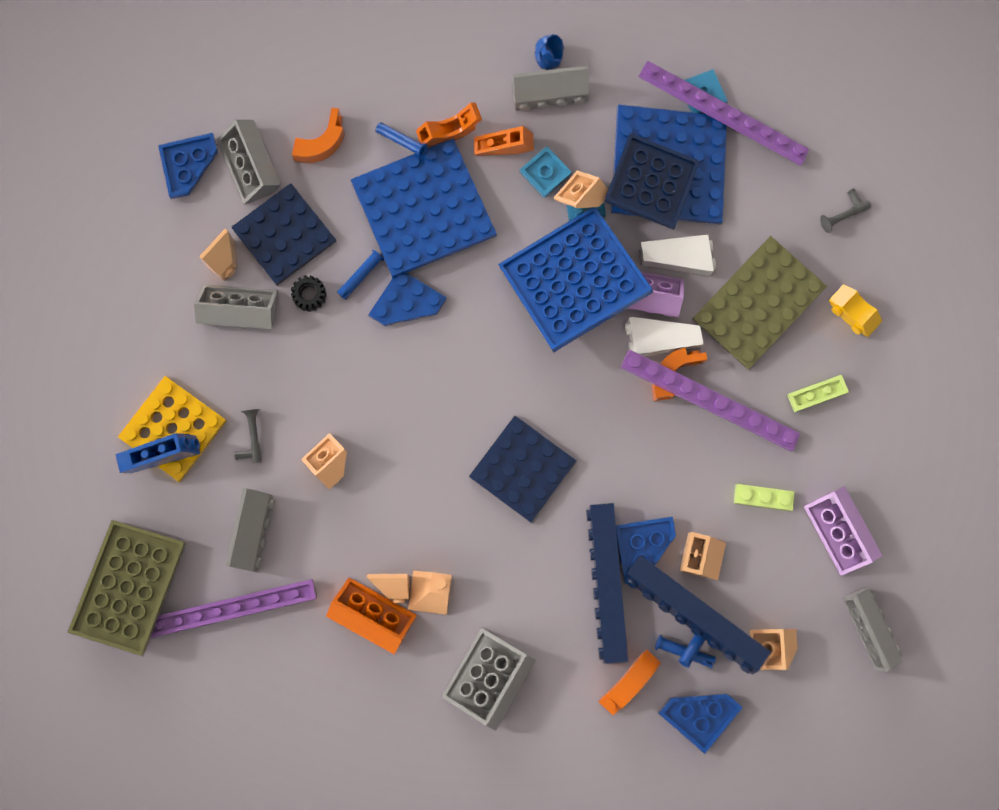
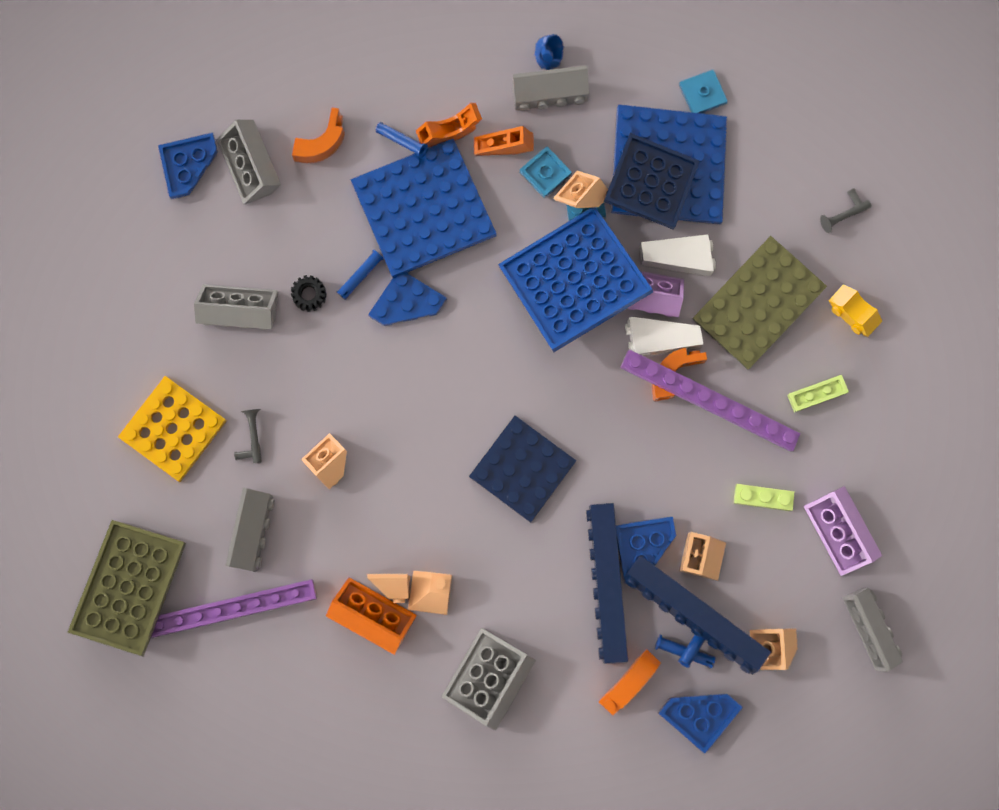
blue slope [115,433,200,474] -> none
light nougat slope [199,229,237,281] -> none
dark blue plate [231,183,336,286] -> none
medium lavender plate [638,60,809,166] -> none

